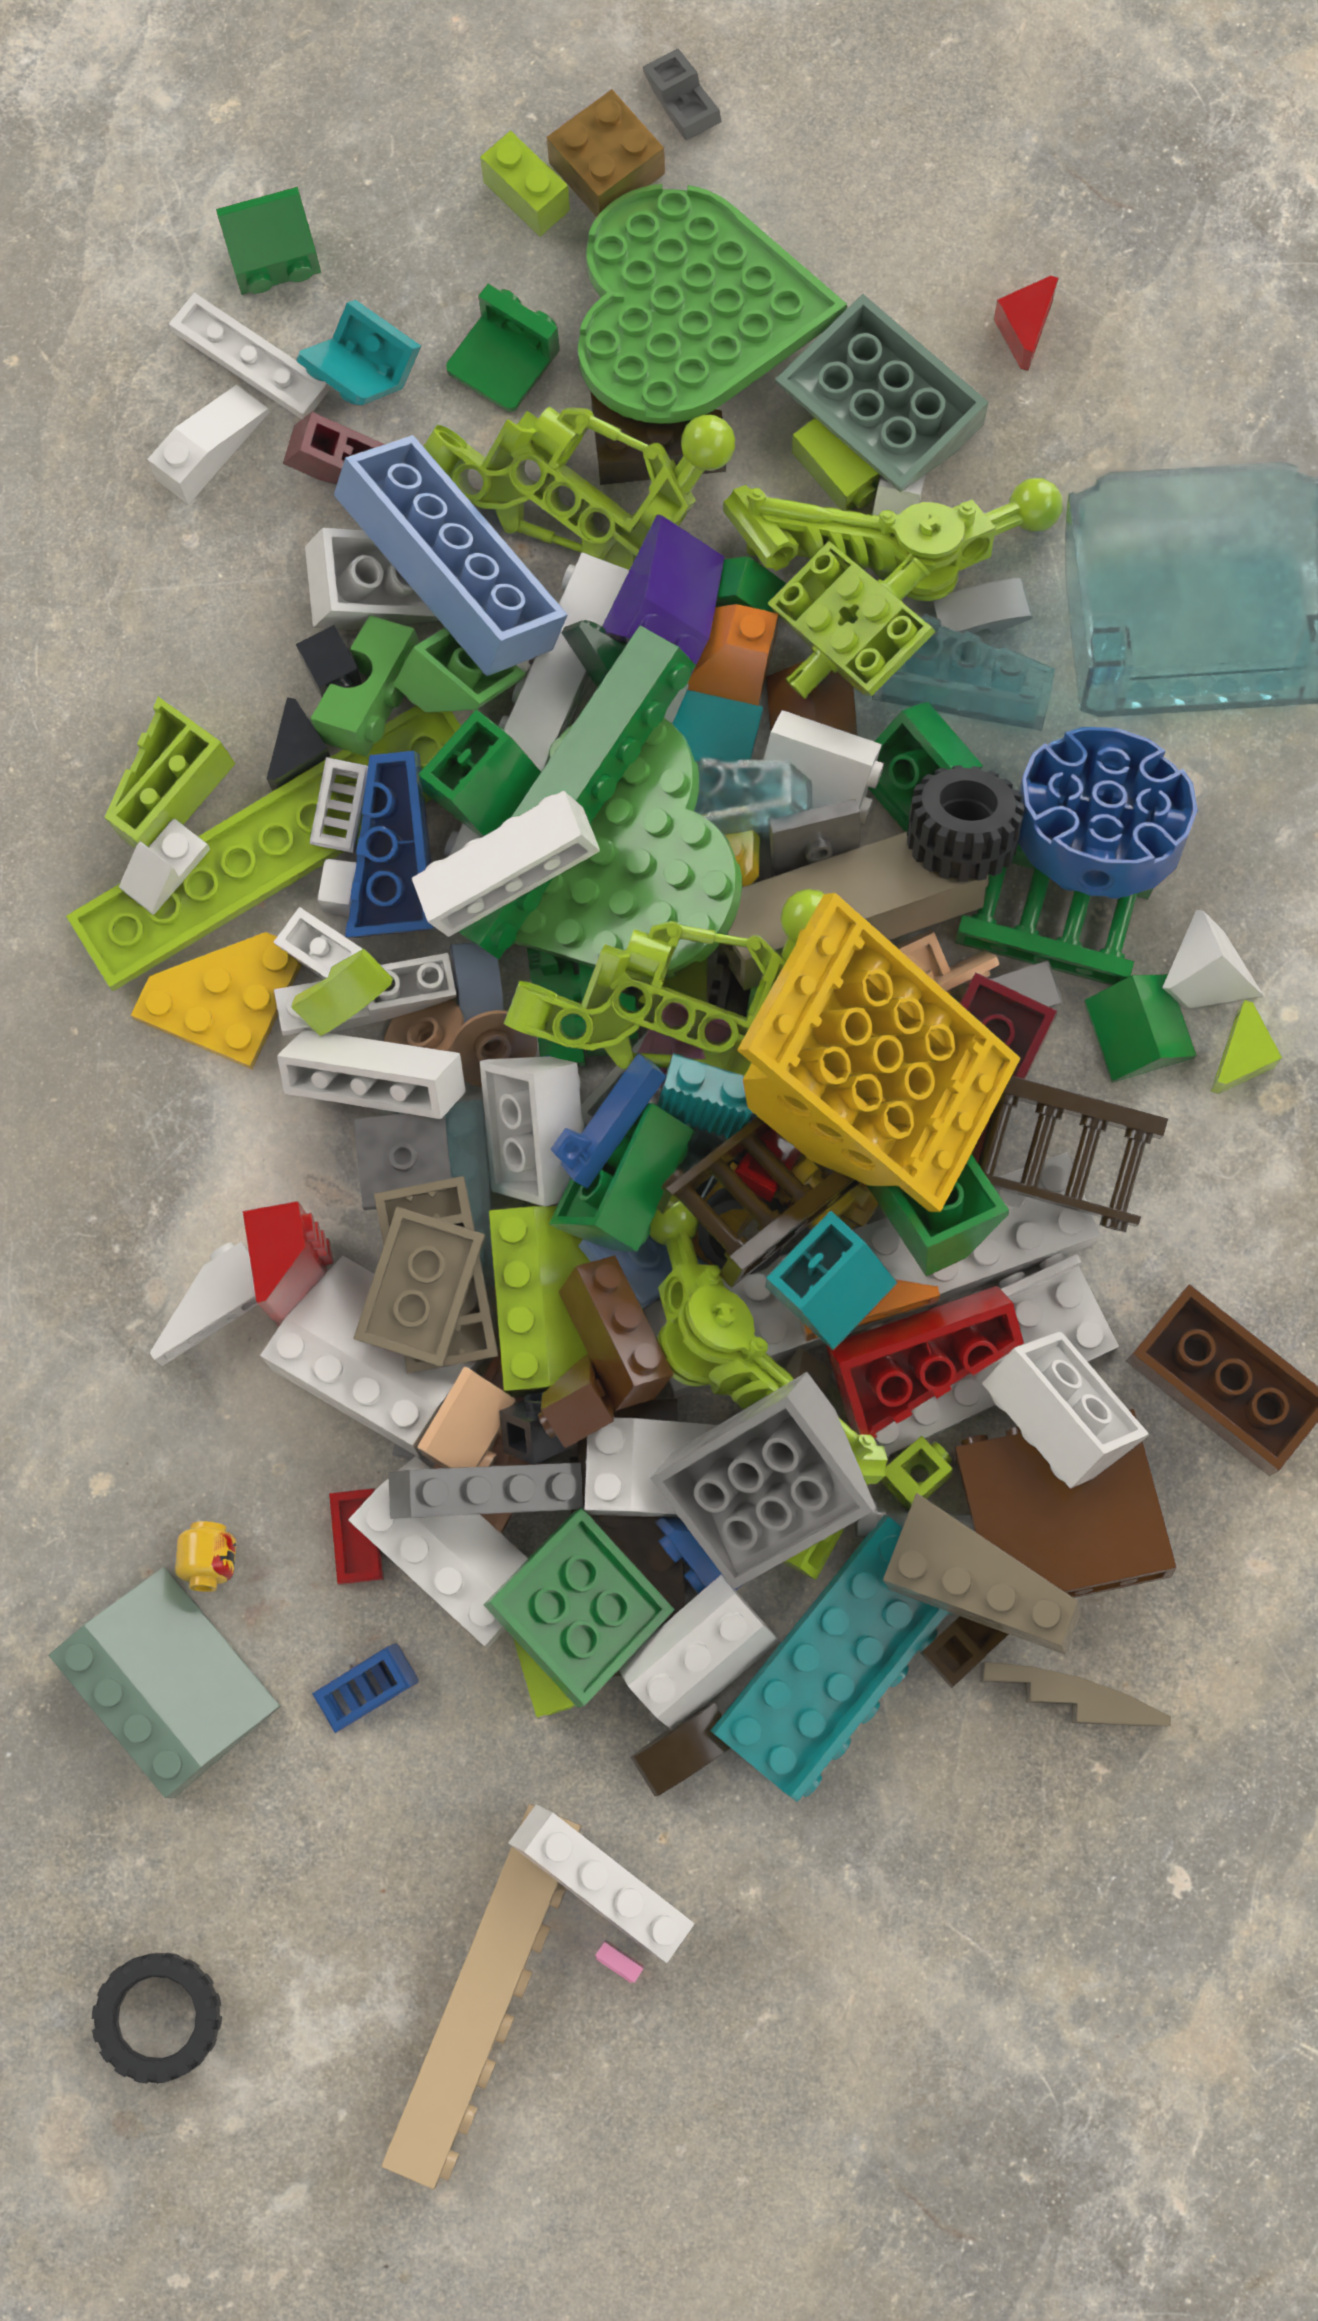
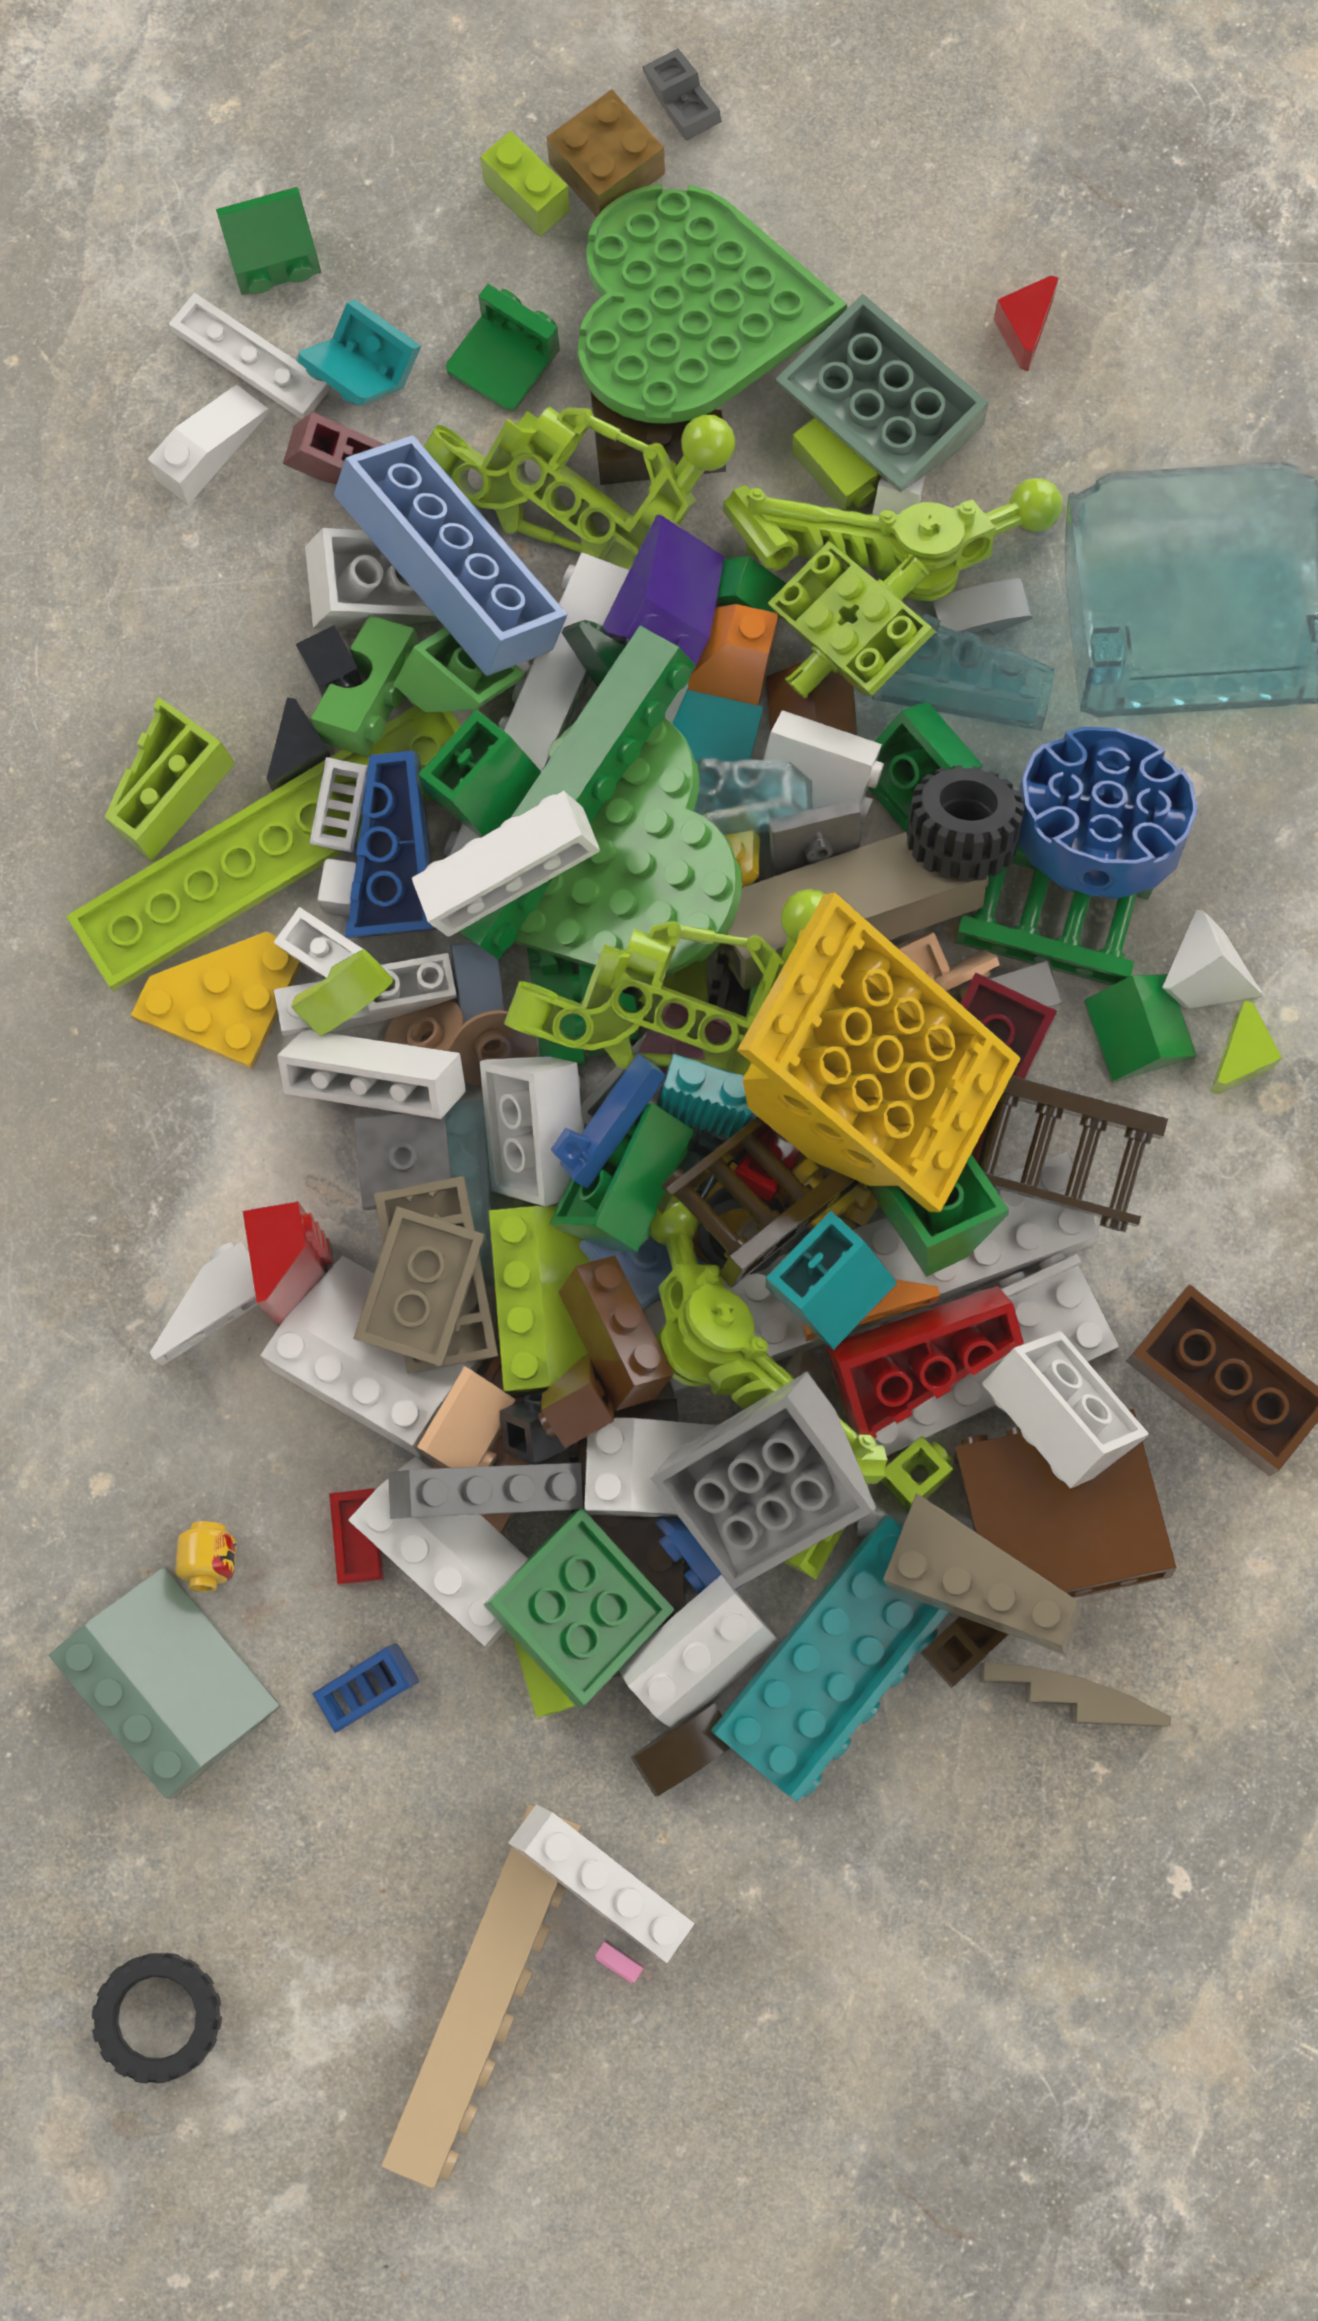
white slope [119,818,210,915] -> none

